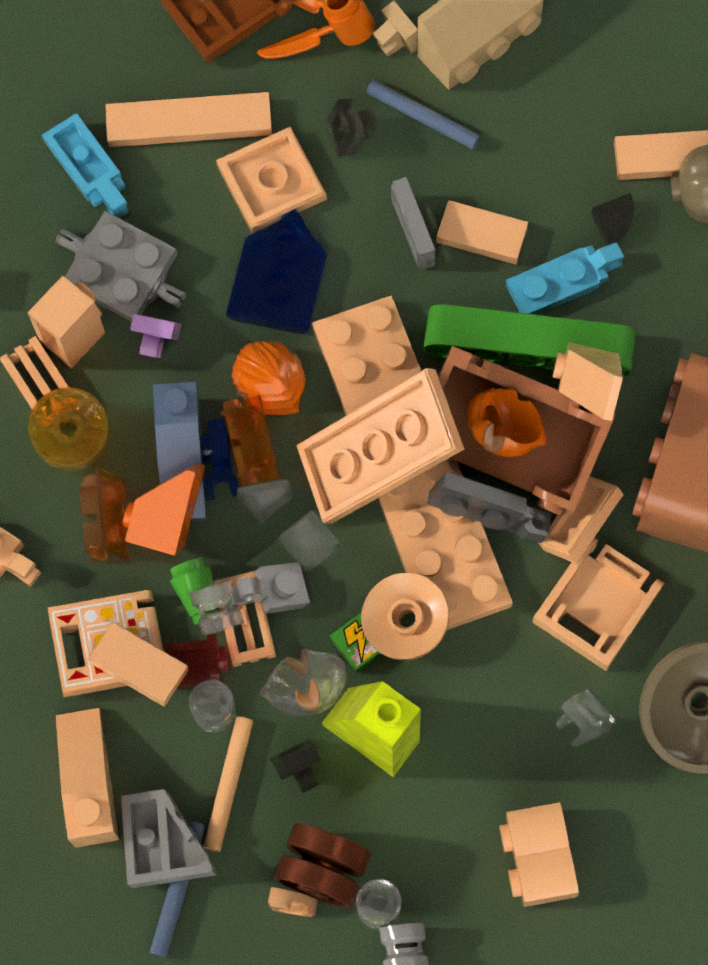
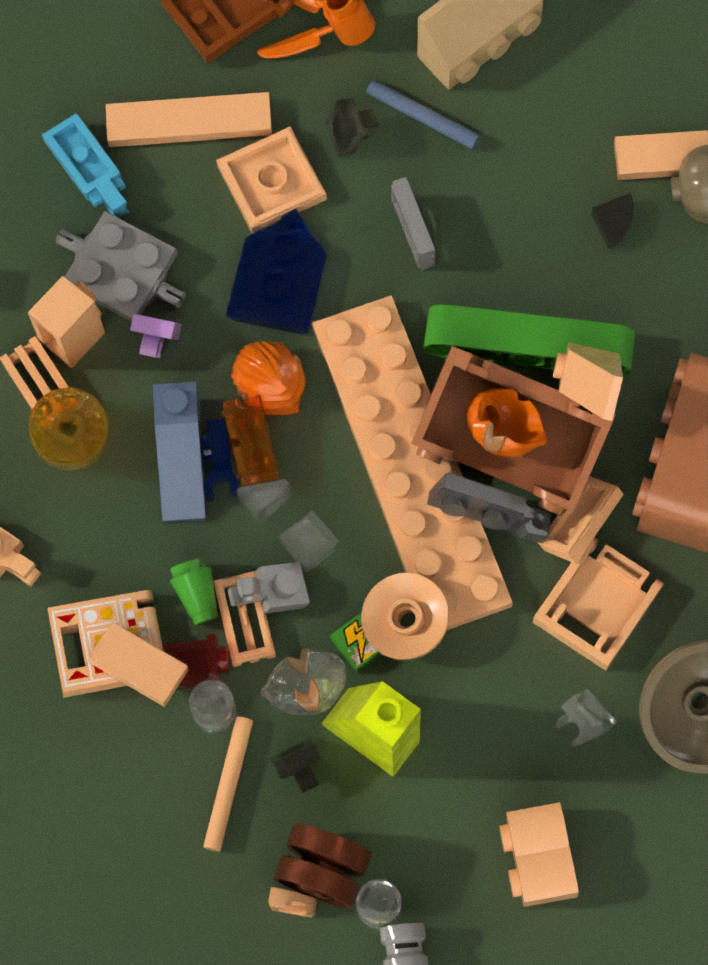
light nougat slope [56,708,120,848] -> none
clear orange hinge [79,467,129,562] -> none
light grey wing [121,789,217,888] -> none
orange slope [123,463,205,556] -> none
sand blue bar [149,821,205,958] -> none
clear wheel [189,580,244,635] -> none
light nougat tile [296,368,464,524] -> none
tan tile [373,1,418,57] -> none
light nougat tile [436,200,529,265] -> none
medium azure hinge [506,242,624,315] -> none

